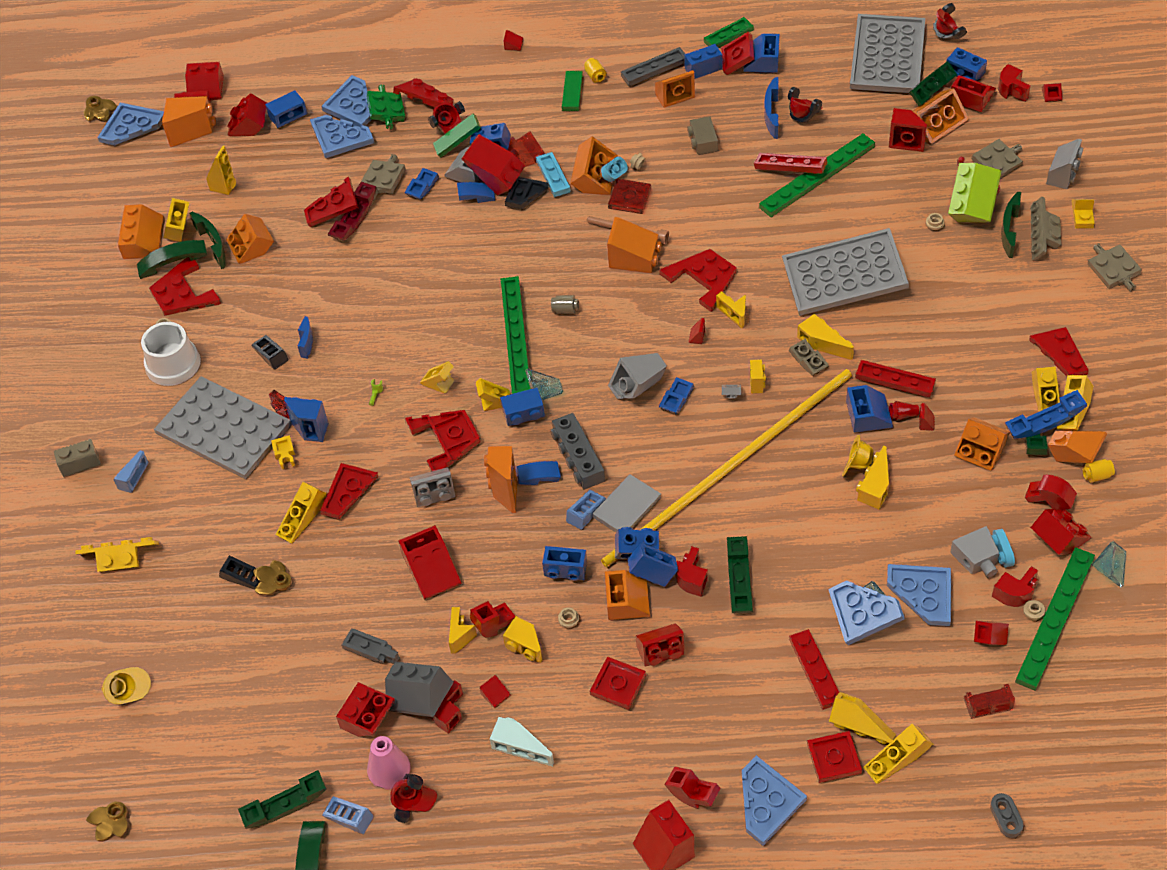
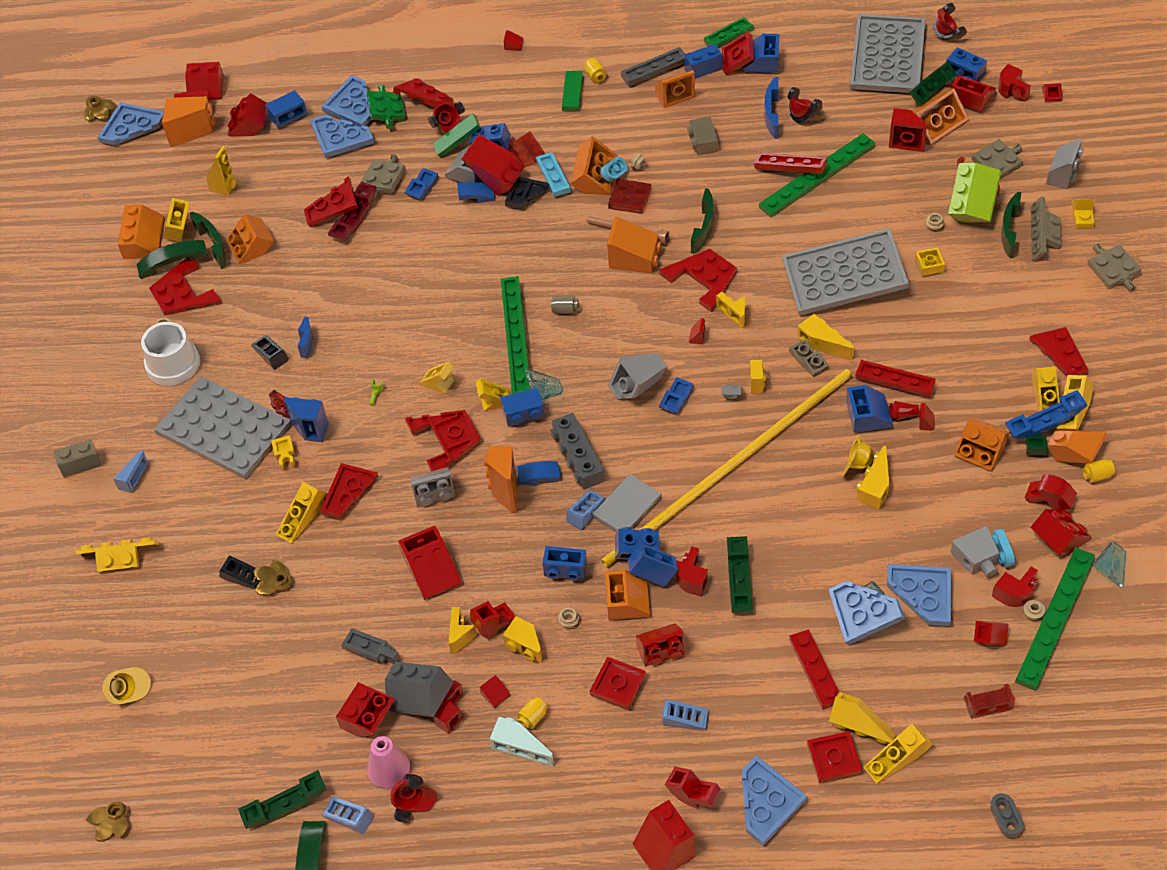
none -> yellow brick [517,697,548,729]
none -> medium blue slope [662,699,708,730]
none -> dark green slope [690,188,714,254]
none -> yellow piece [915,248,945,276]

